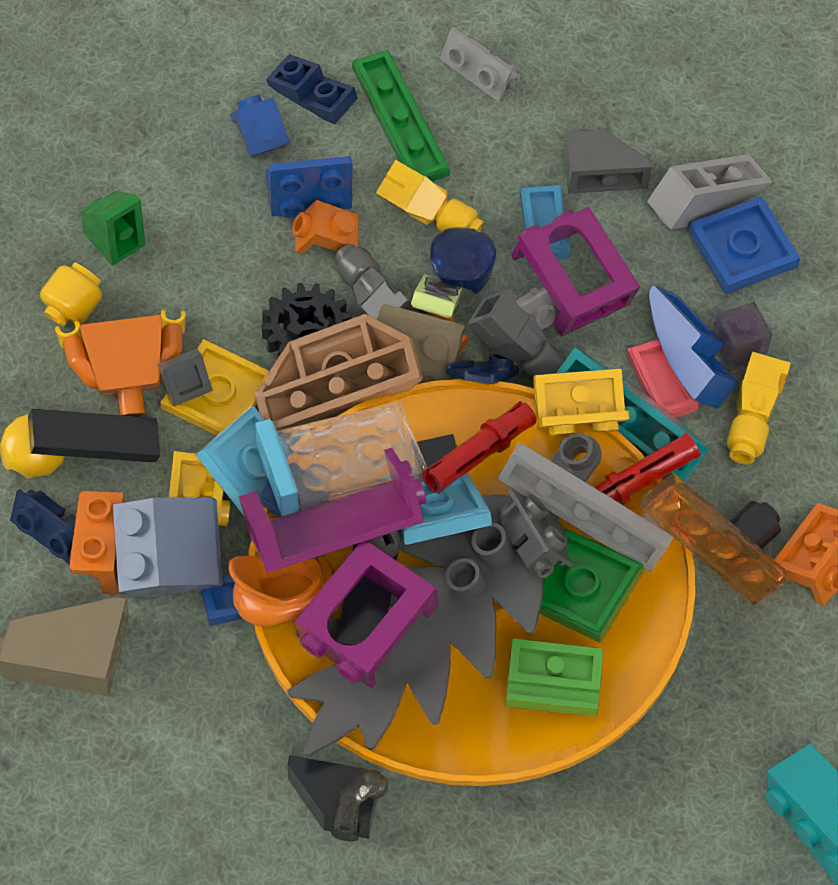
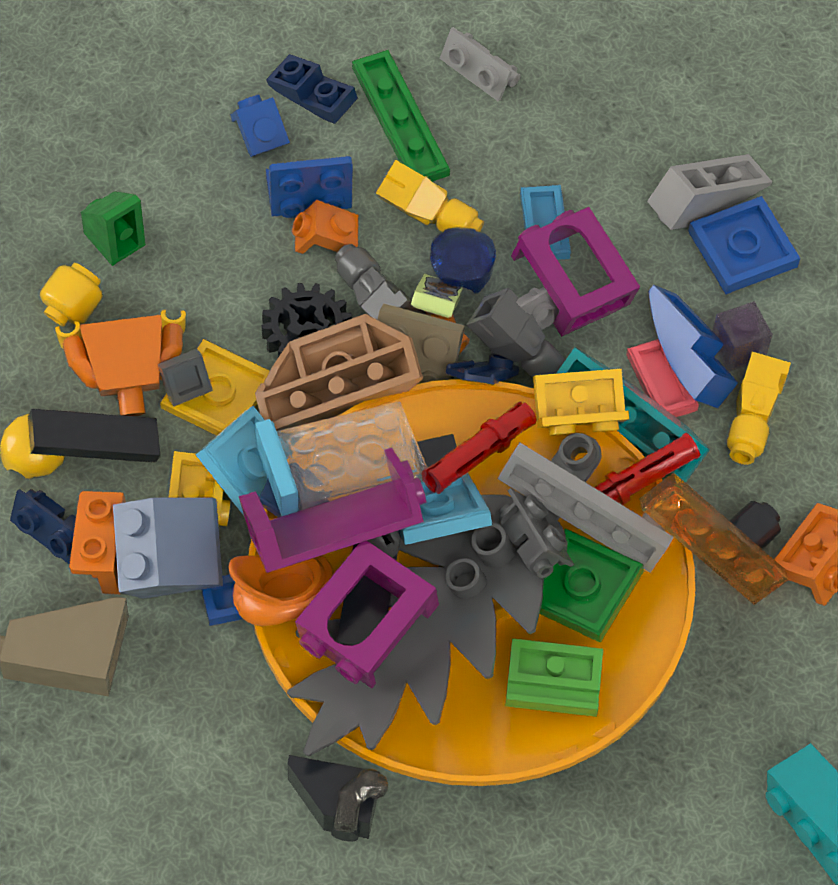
dark grey slope [563,129,652,194] -> none

